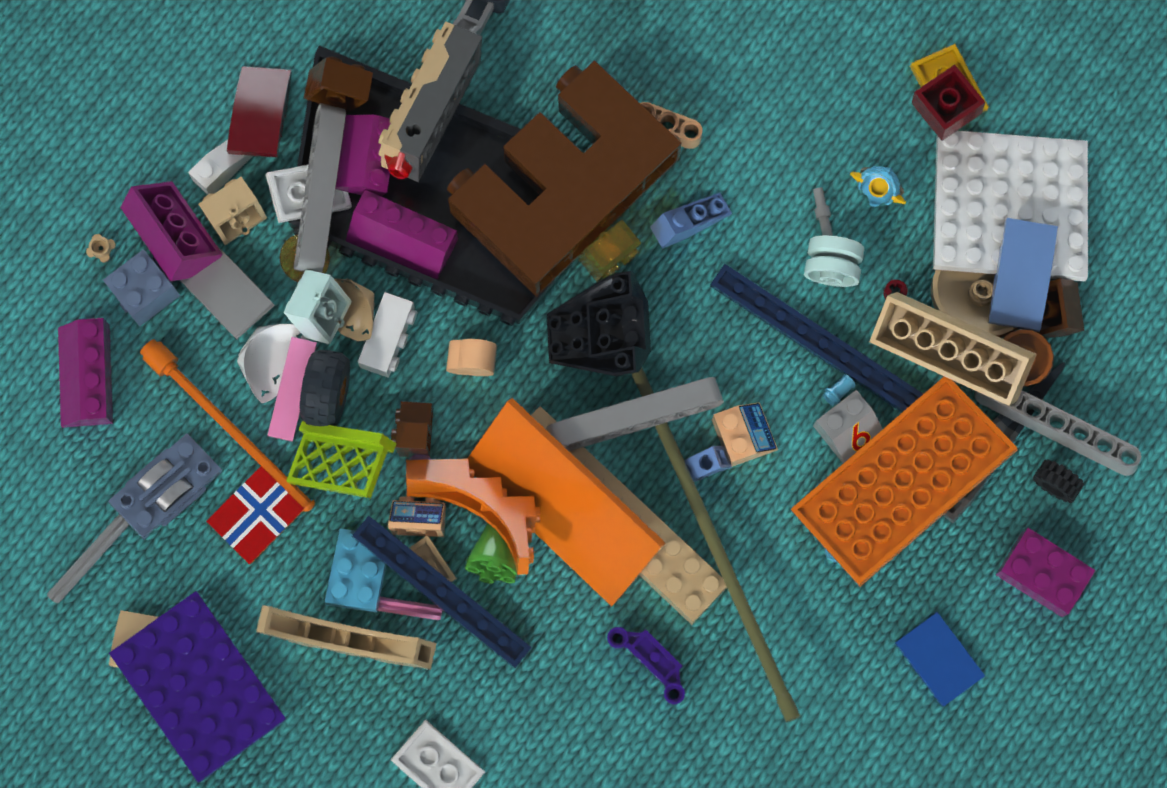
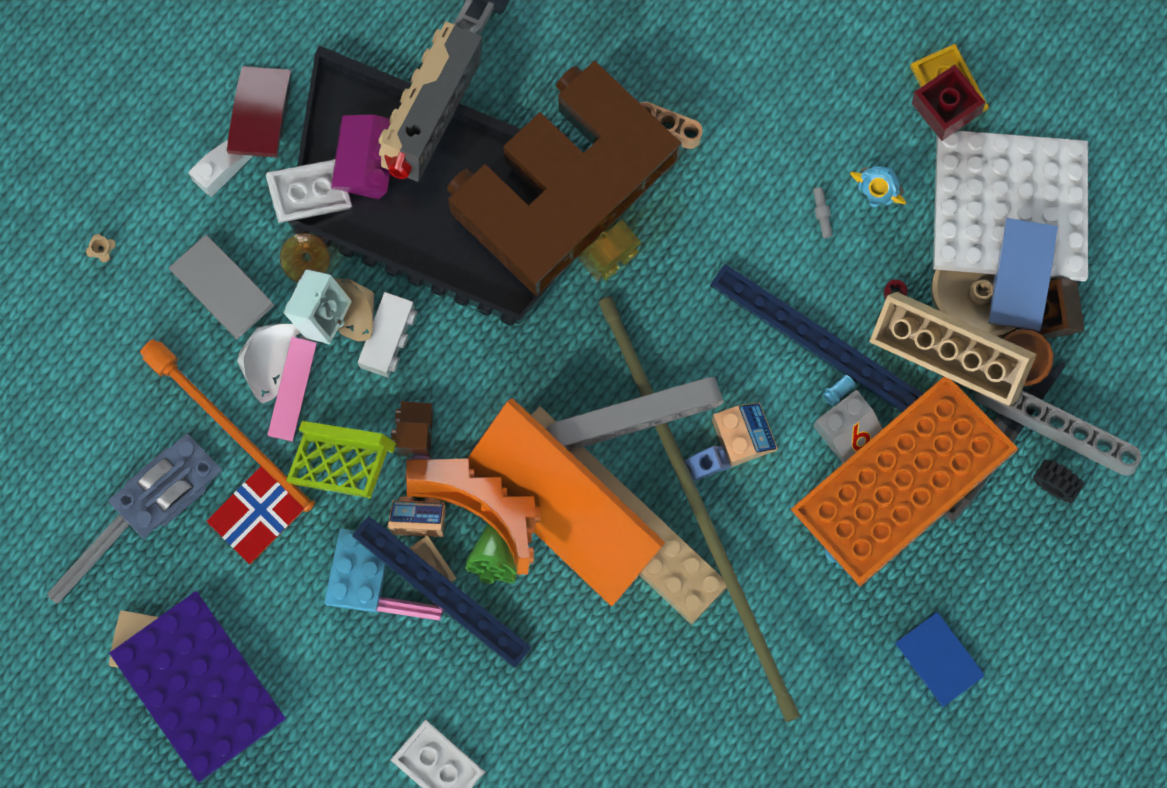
magenta slope [58,318,113,428] -> none
sand blue brick [103,249,180,326] -> none
magenta slope [120,181,222,281] -> none
tan brick [199,177,267,245] -> none
tan arch [256,605,436,669] -> none
light grey beam [294,103,346,273] -> none
black wheel [299,350,350,426] -> none
reddish brown brick [304,57,373,113] -> none
magenta slope [345,190,458,280] -> none
light nougat piece [446,339,497,376] -> none
black wedge [547,271,651,376] -> none
dark purple plate [607,627,685,705] -> none
medium blue slope [650,193,732,248] -> none
light aqua wheel [804,235,865,287] -> none
magenta brick [995,528,1096,617] -> none

